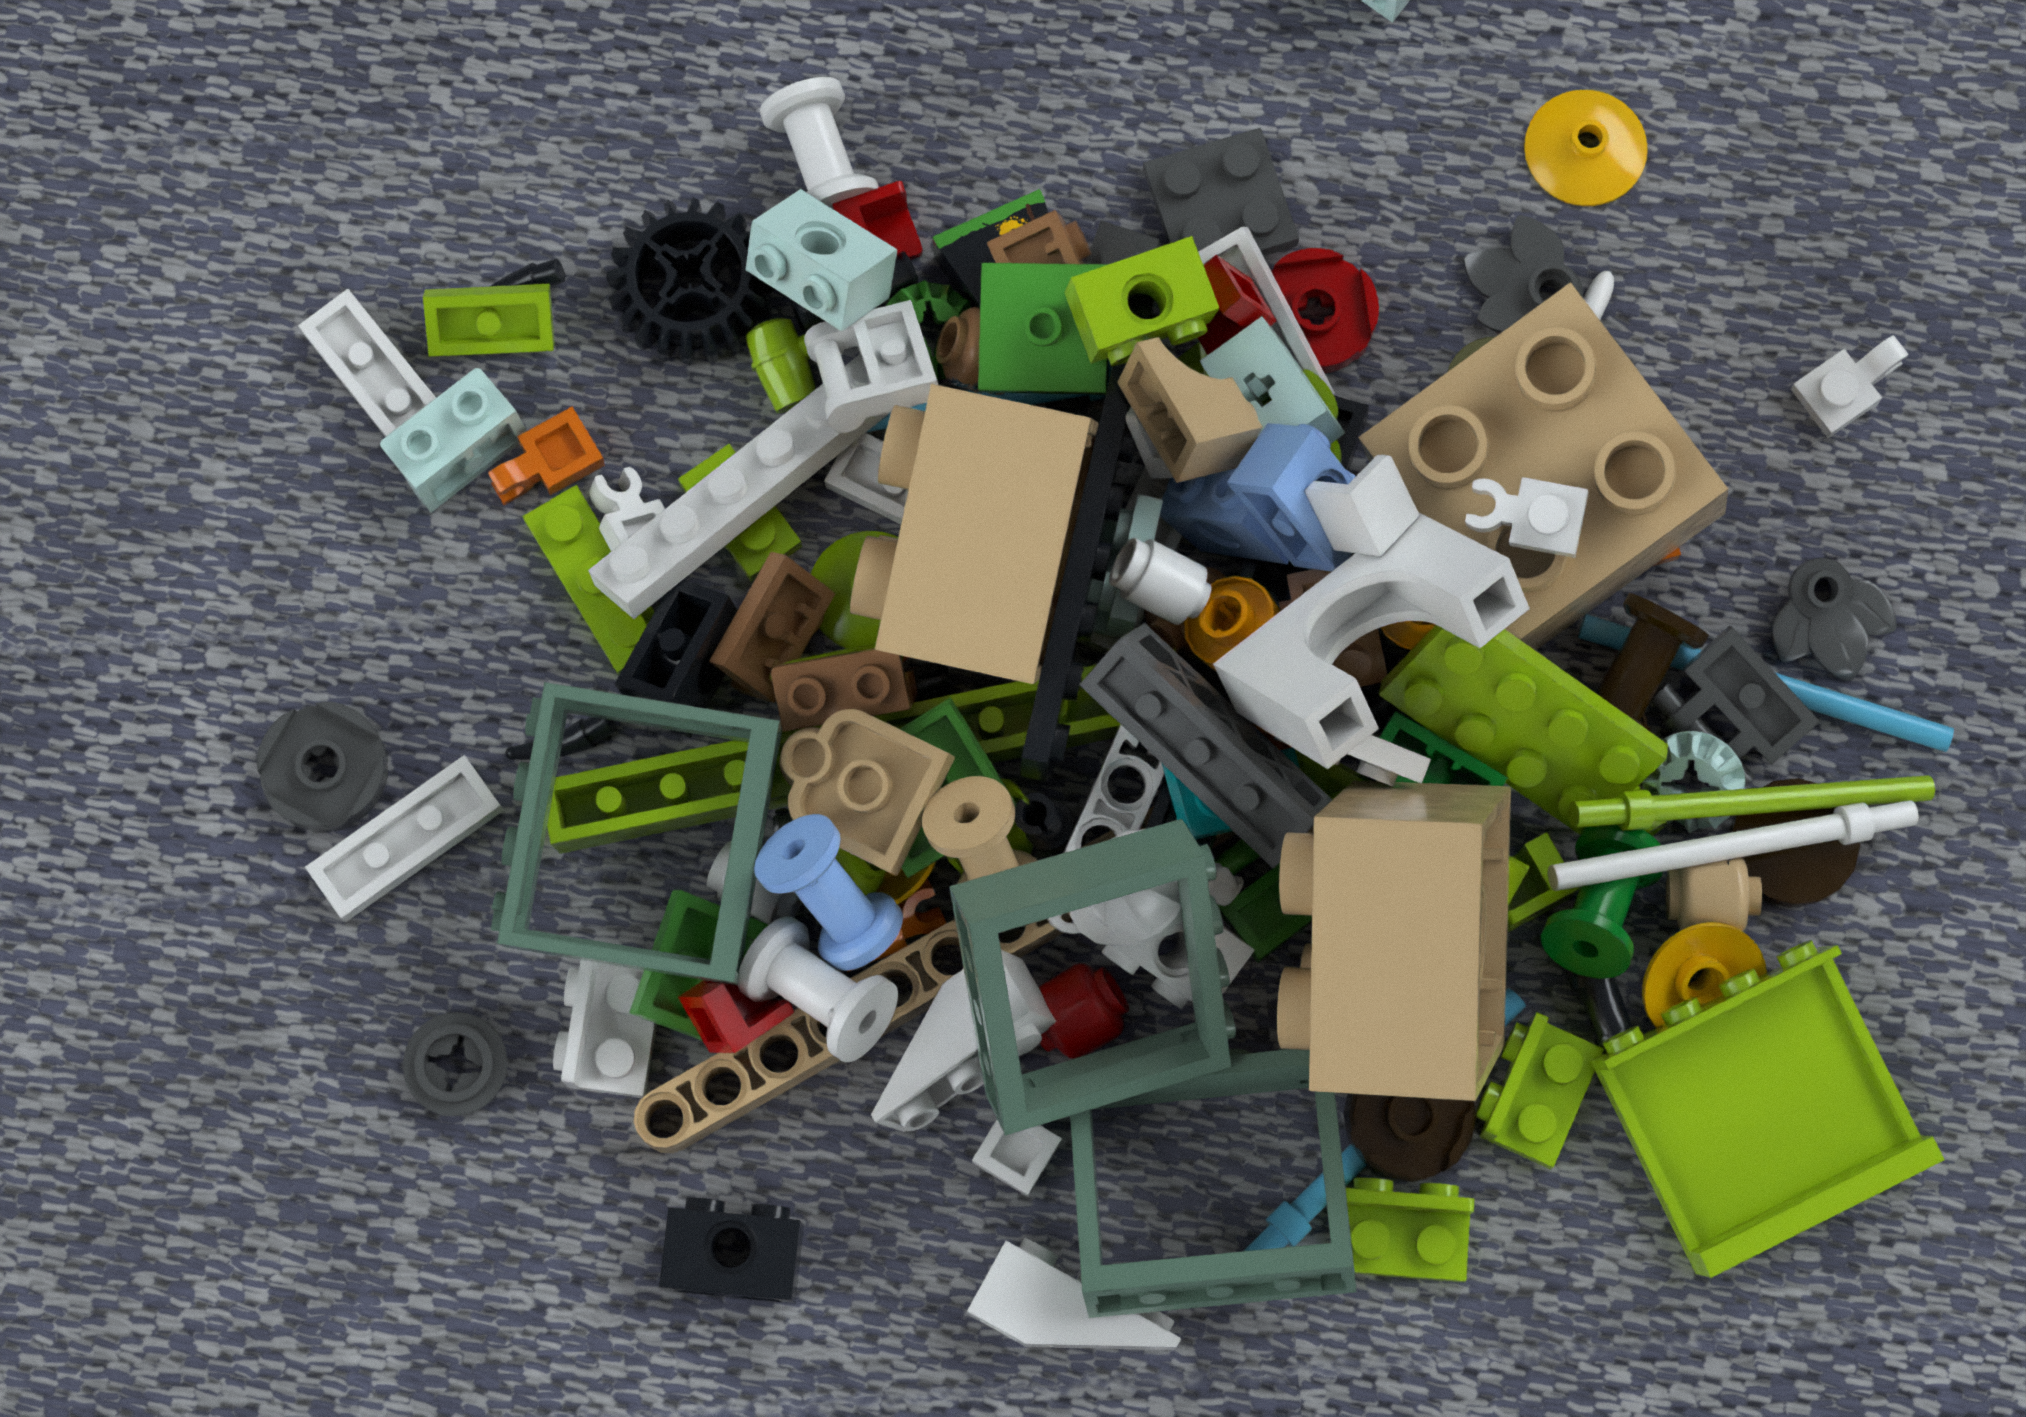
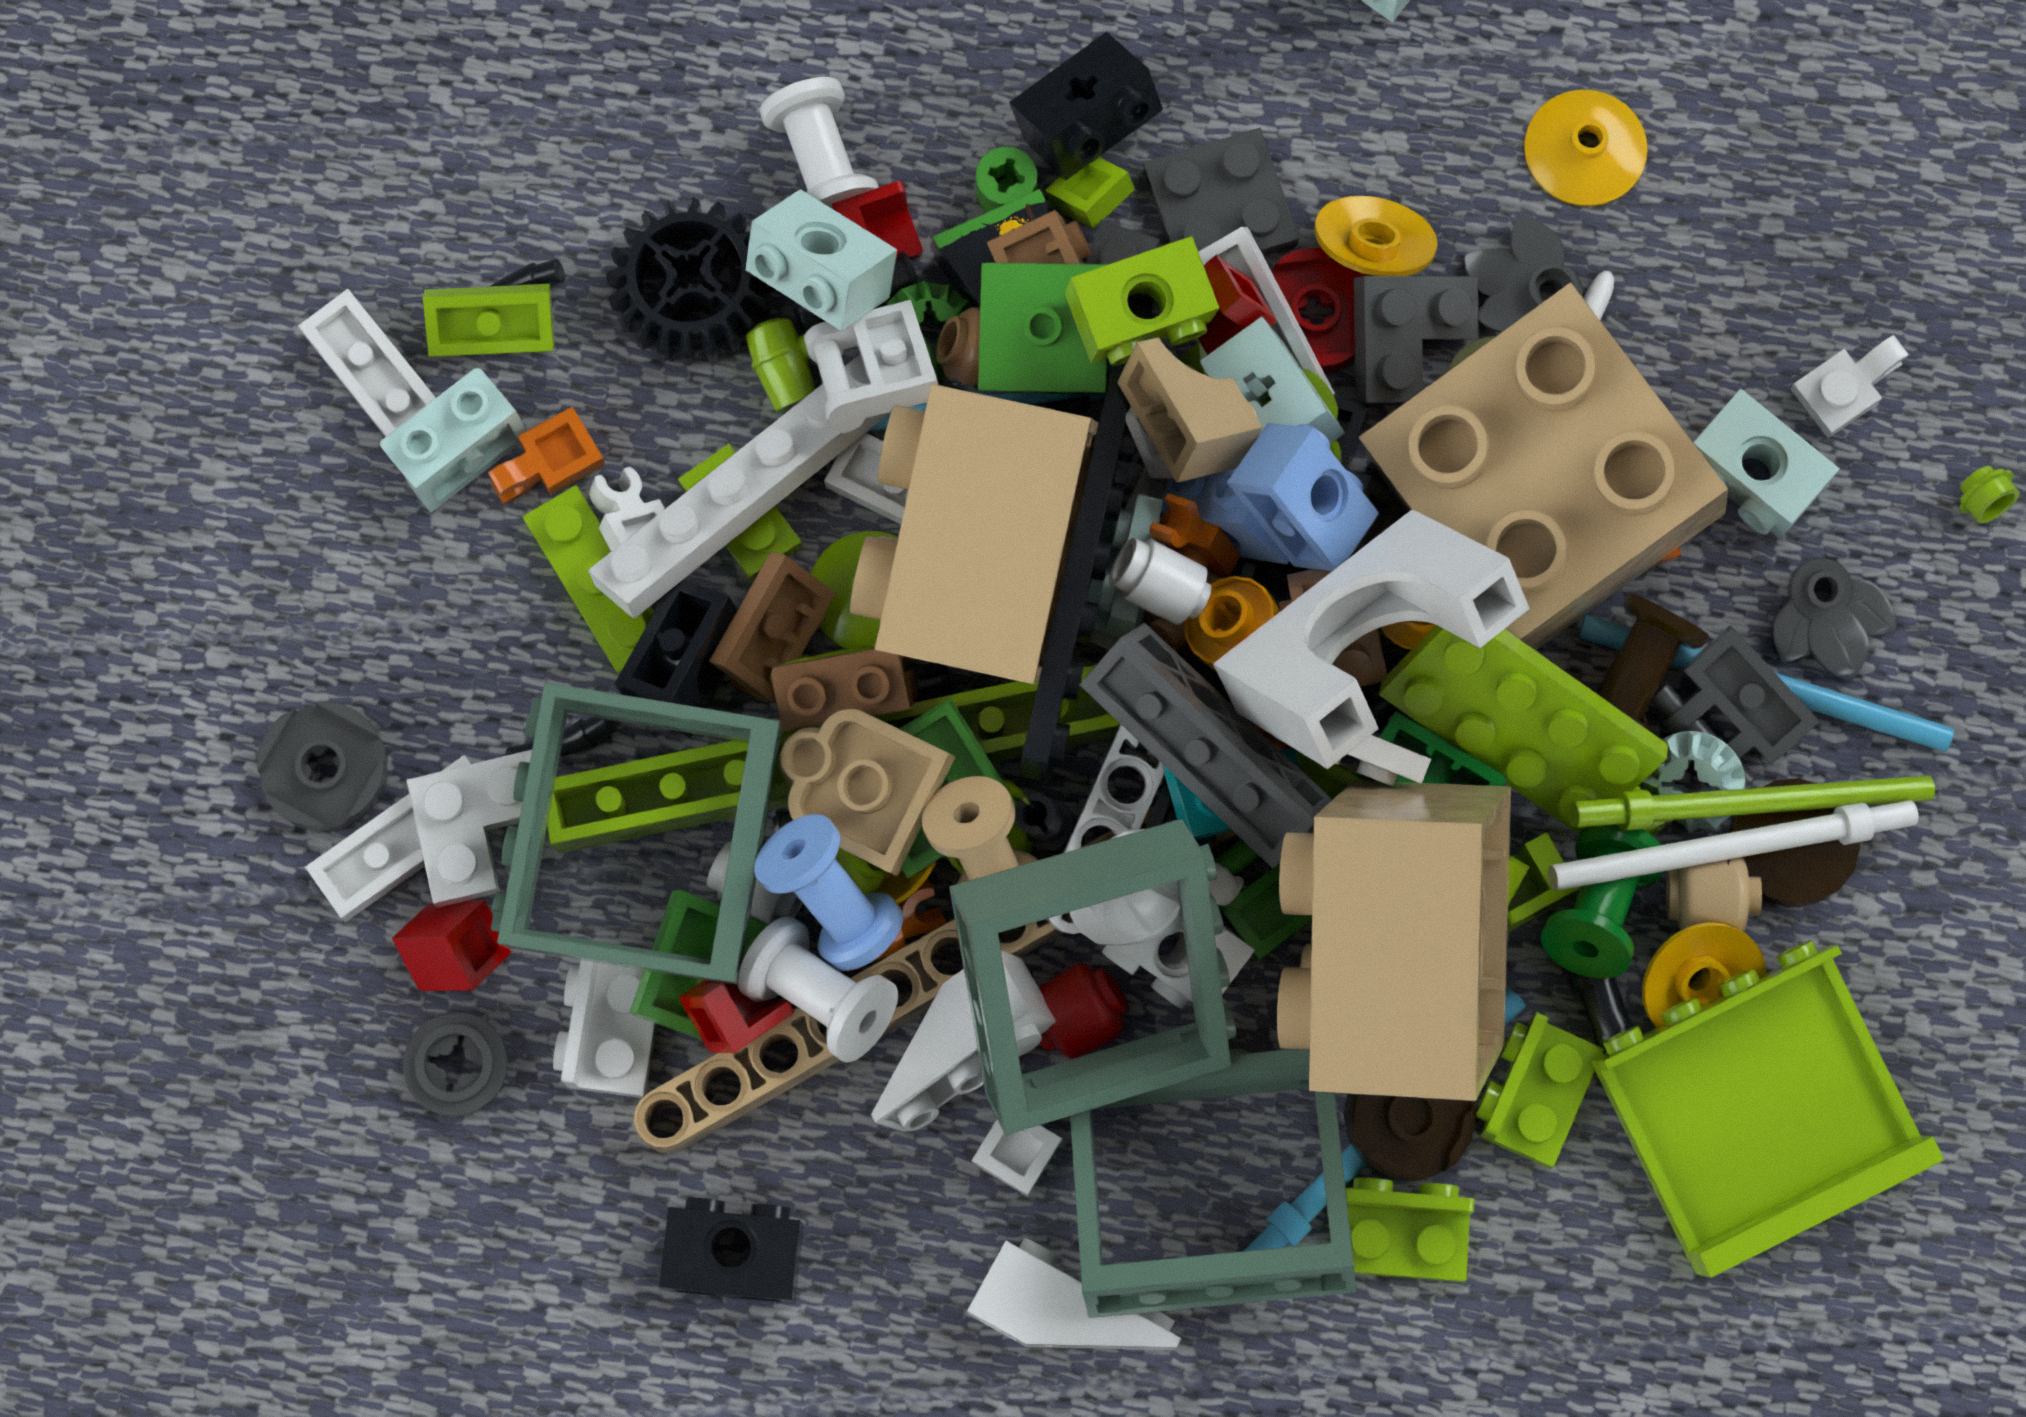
white panel [1305,455,1420,557] -> none
white plate [1465,477,1589,558] -> none
none -> red panel [392,900,511,991]
none -> white plate [407,750,532,908]
none -> bright green wheel [976,146,1037,213]
none -> black brick [1009,31,1163,180]
none -> lime plate [1044,157,1135,229]
none -> orange plate [1149,493,1241,577]
none -> yellow dish [1314,196,1438,276]
none -> dark grey plate [1353,276,1479,404]
none -> light aqua brick [1693,389,1840,539]
none -> lime plate [1959,466,2020,524]

